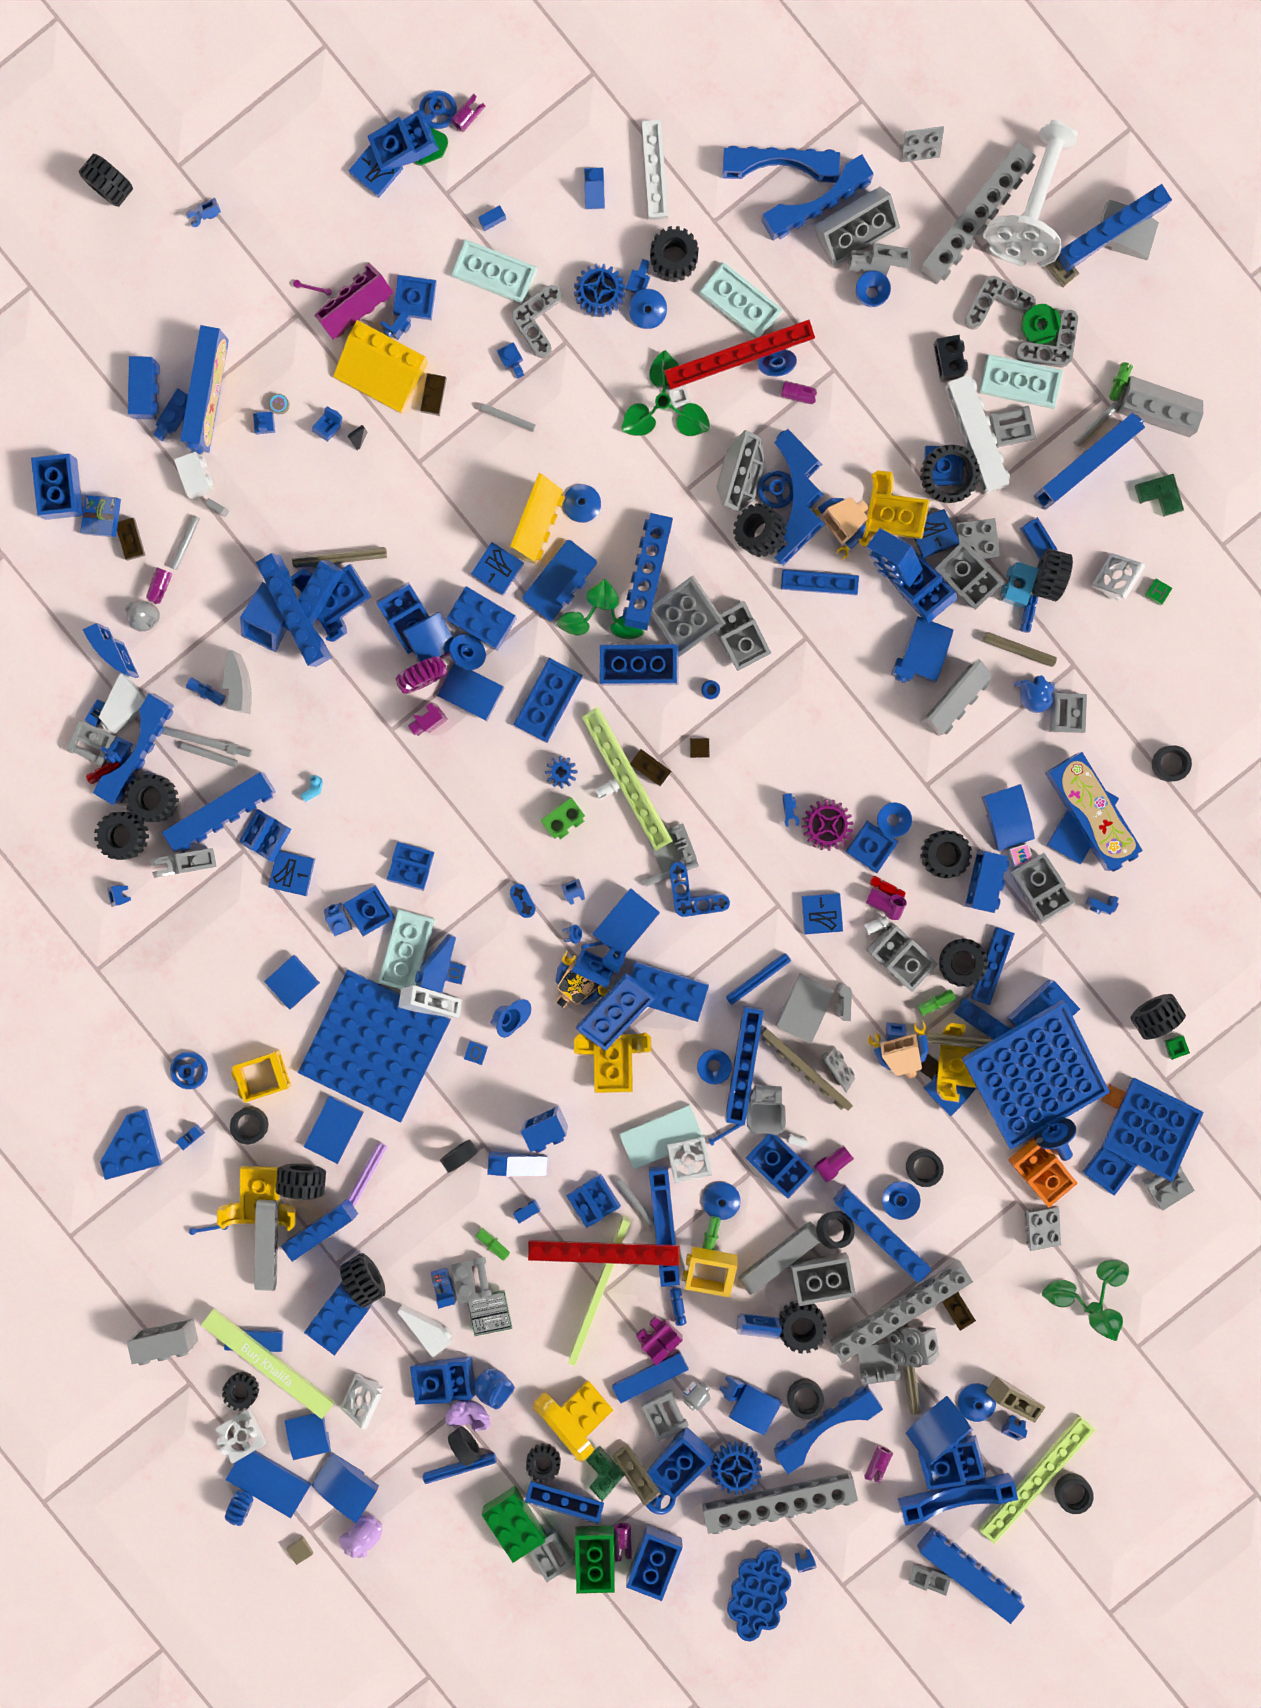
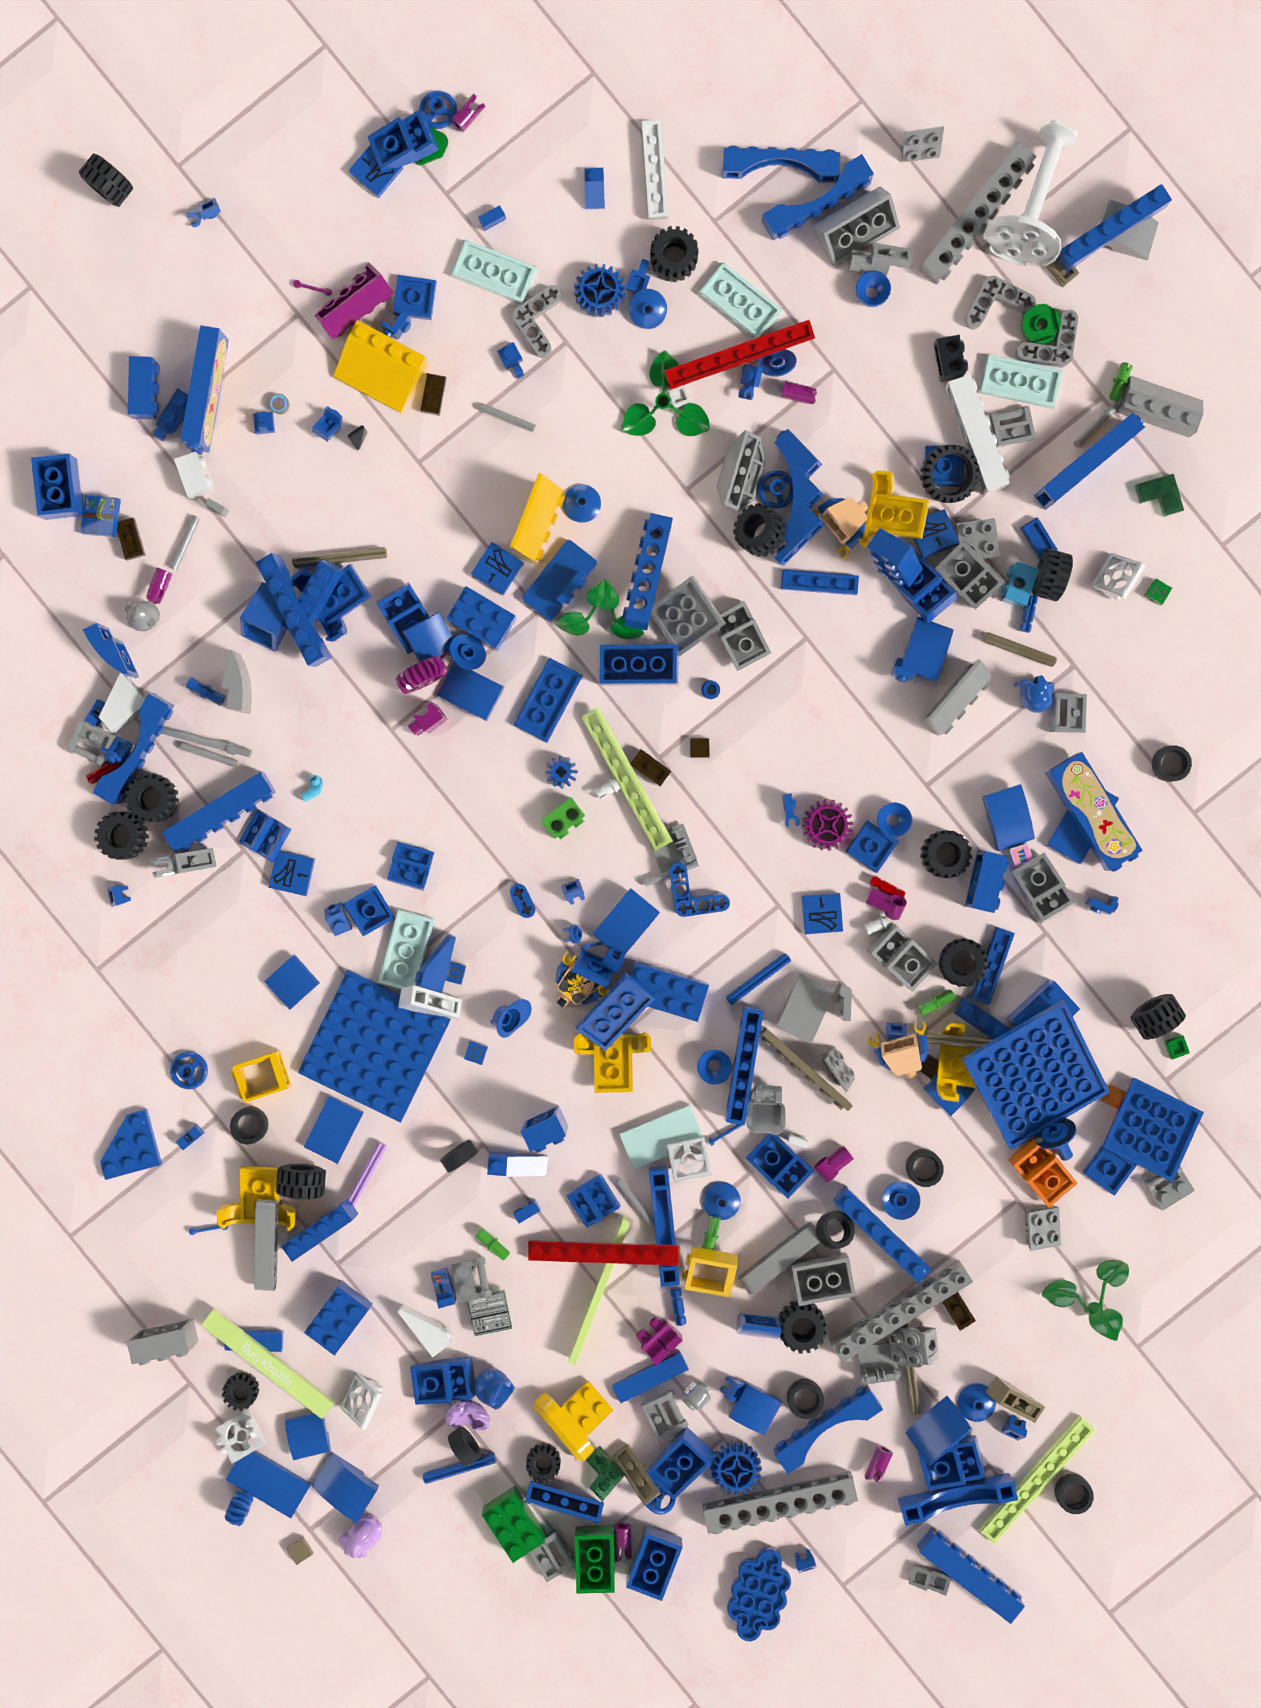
black tyre [340,1253,386,1308] -> none
none -> blue plate [738,364,763,400]

